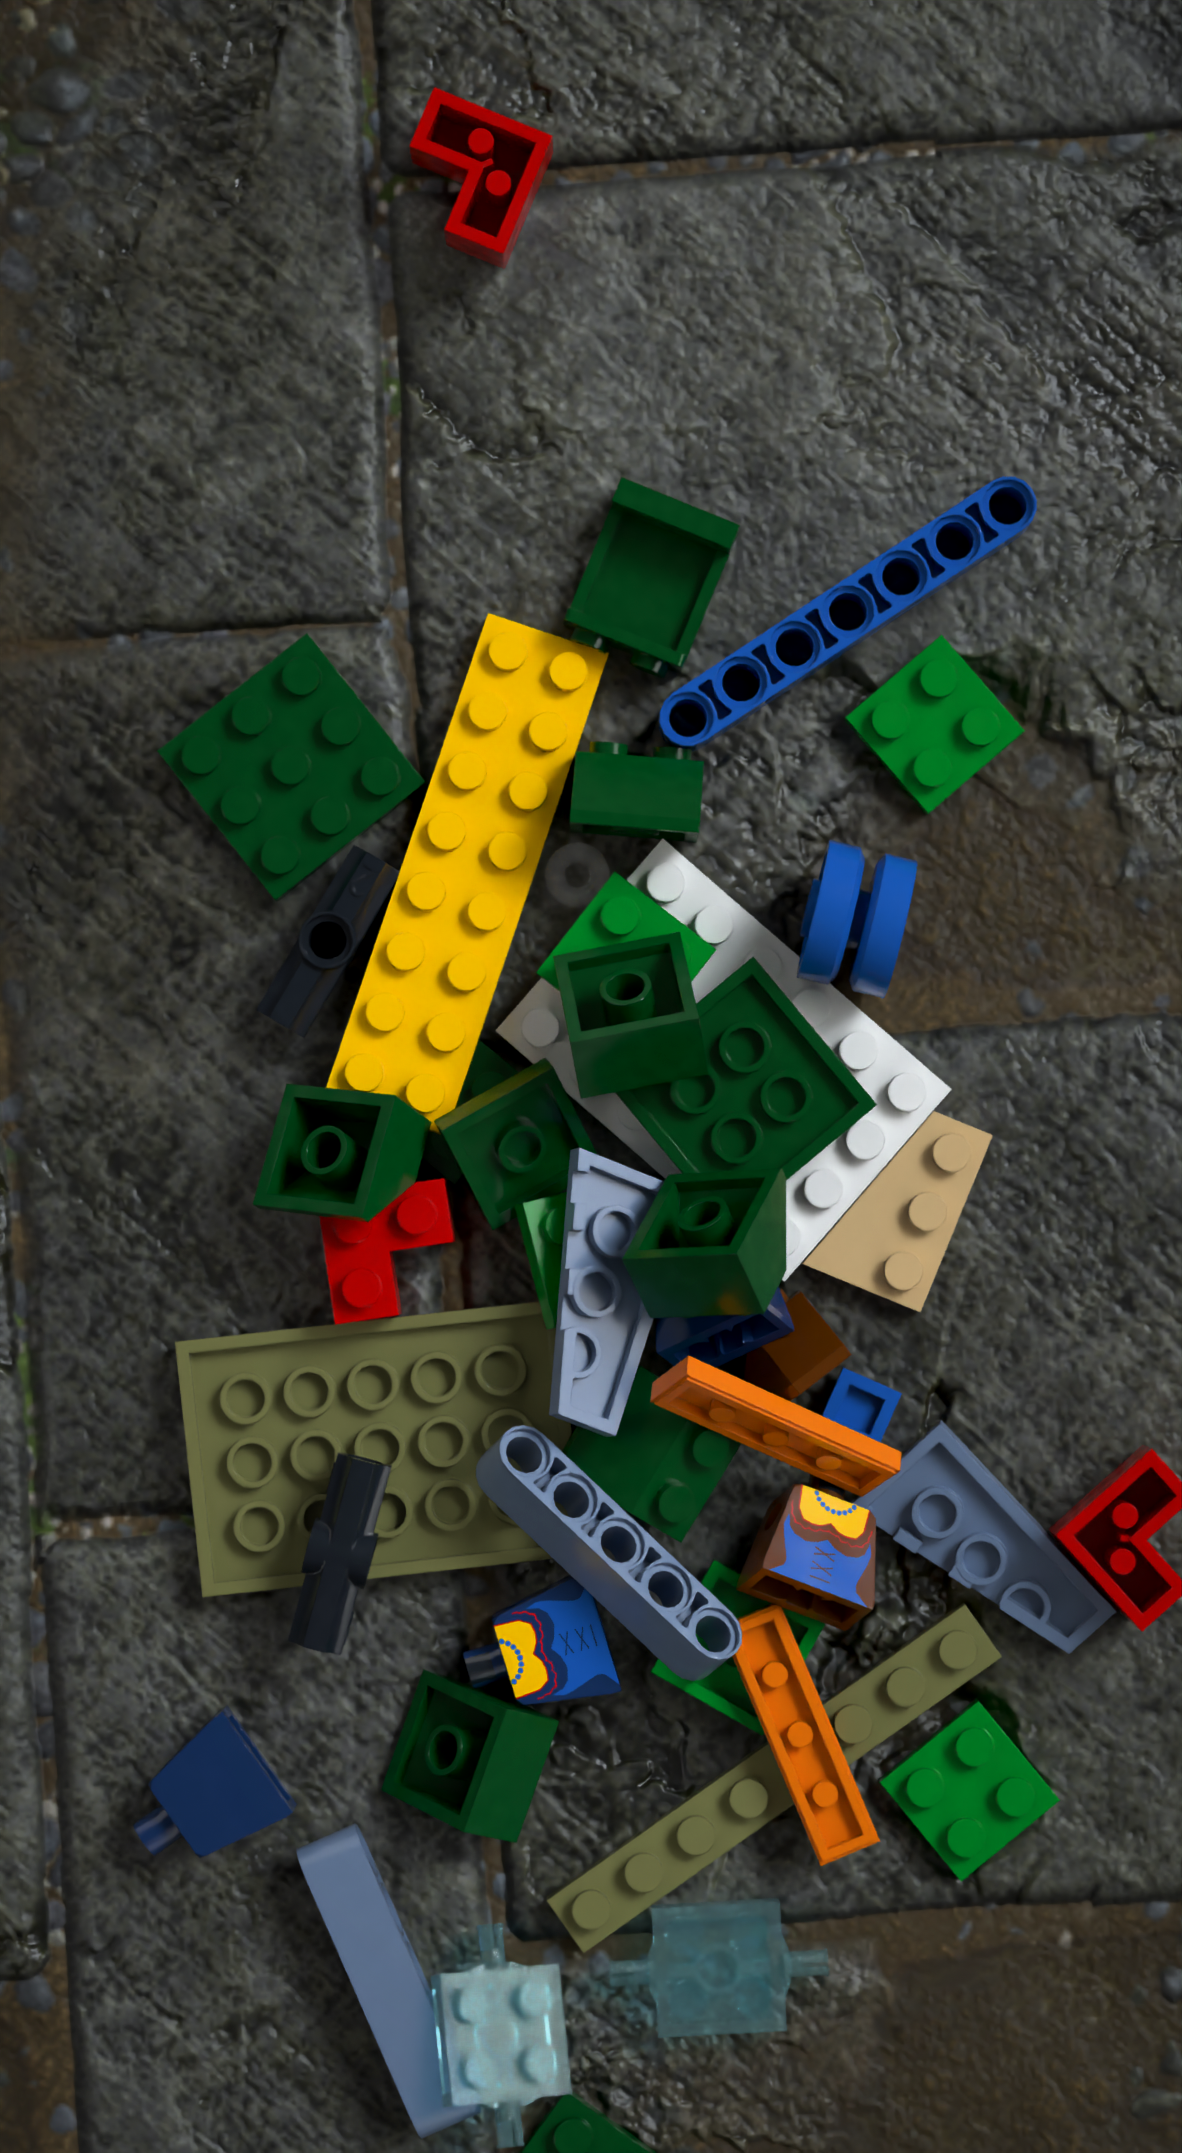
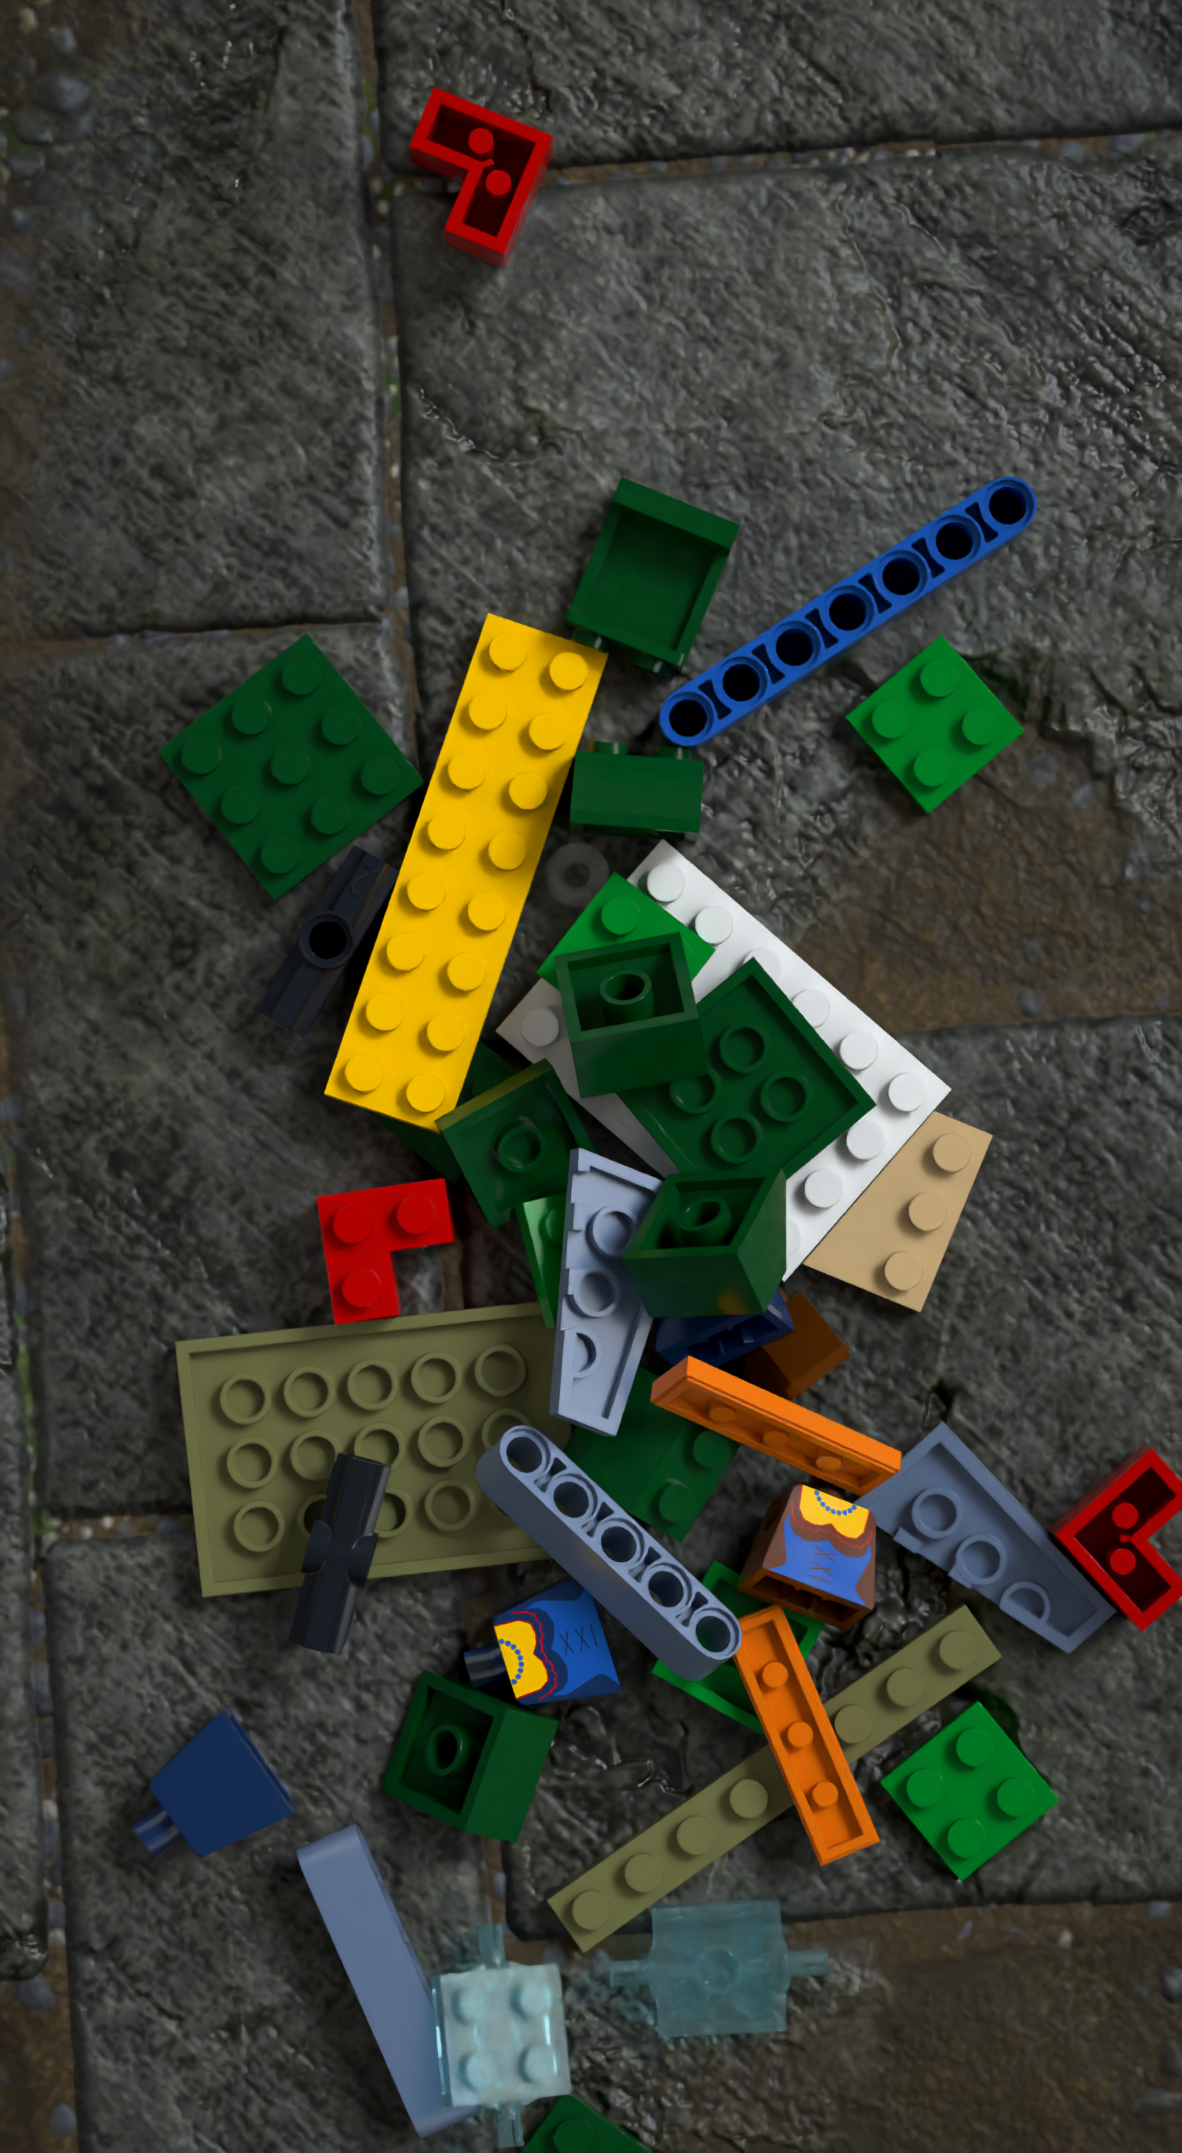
dark green slope [253,1084,432,1222] -> none
blue wheel [797,840,918,998] -> none
blue plate [821,1367,902,1442] -> none

